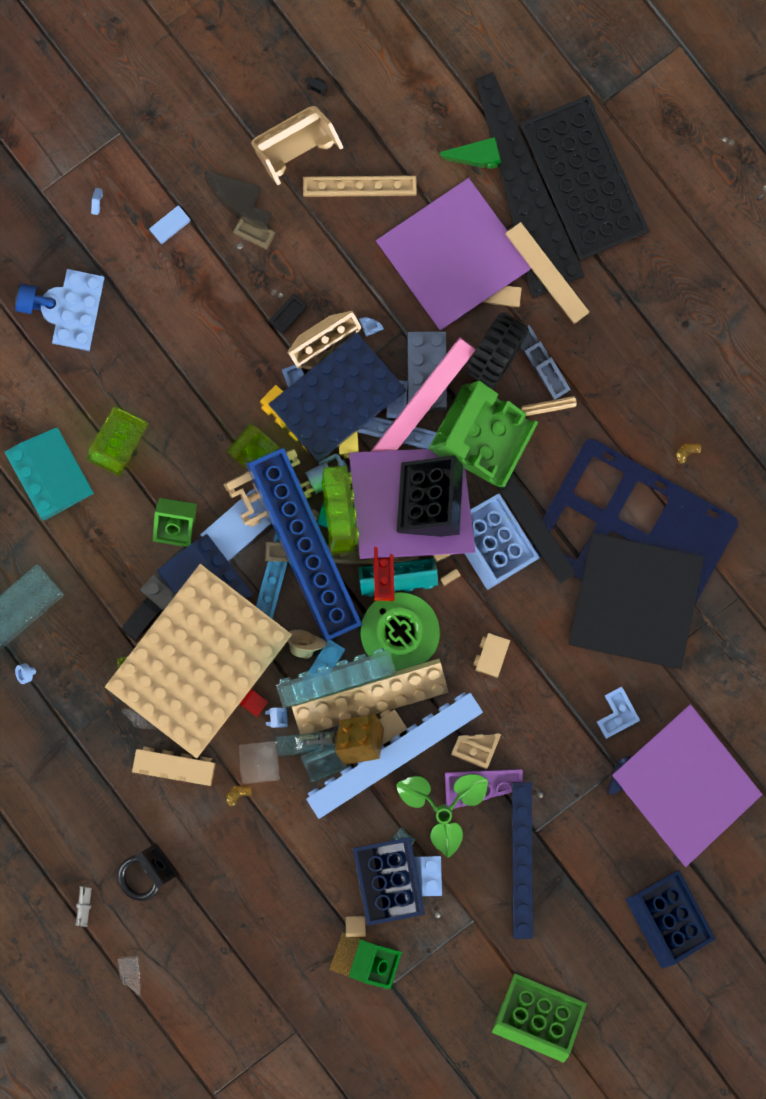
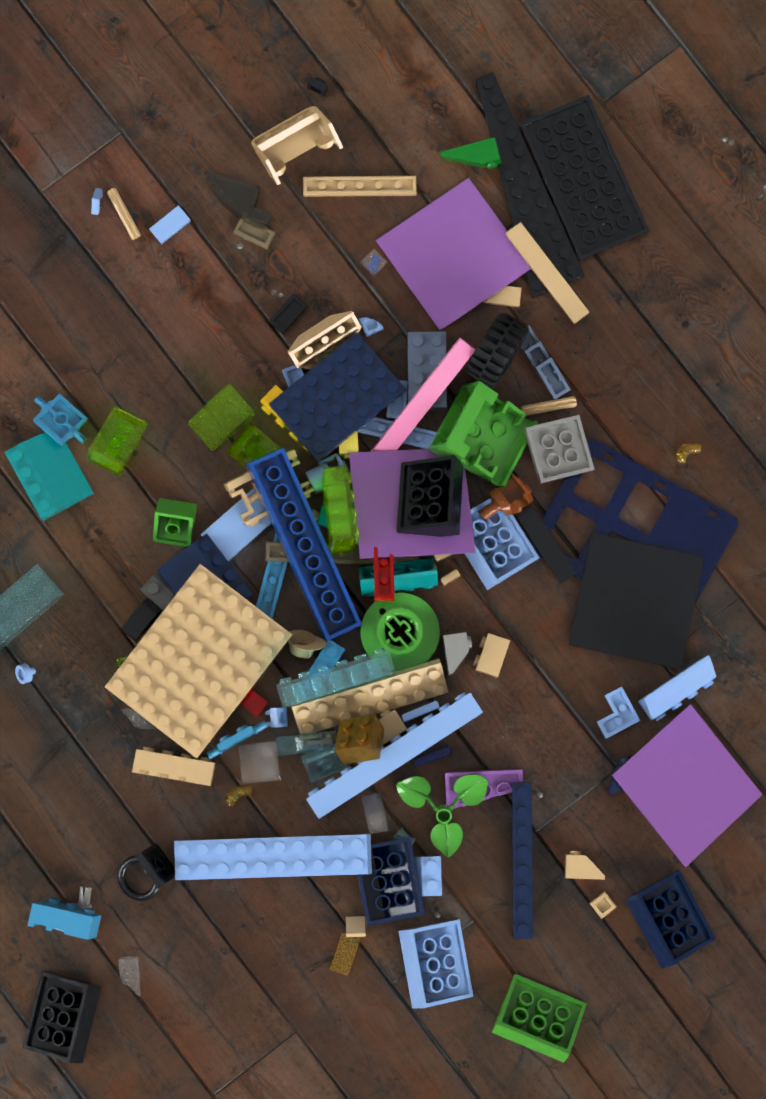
light blue plate [14,269,104,351] -> none
green slope [348,939,402,989] -> none
tan wing [451,733,501,770] -> none
none -> black slope [23,971,101,1063]
none -> dark azure wedge [27,897,101,940]
none -> dark azure plate [33,393,88,446]
none -> tan axle [107,188,141,240]
none -> light blue brick [174,834,372,880]
none -> clear neon green slope [187,383,255,452]
none -> dark azure plate [206,720,268,760]
none -> clear tile [361,249,387,276]
none -> clear slope [362,792,388,834]
none -> light blue slope [398,919,474,1008]
none -> light blue tile [401,701,440,723]
none -> clear blue tile [413,746,452,767]
none -> light grey slope [442,632,472,676]
none -> dark orange piece [478,474,534,521]
none -> light grey plate [524,415,595,484]
none -> tan slope [564,851,605,880]
none -> tan tile [589,891,617,919]
none -> light blue slope [638,655,716,721]

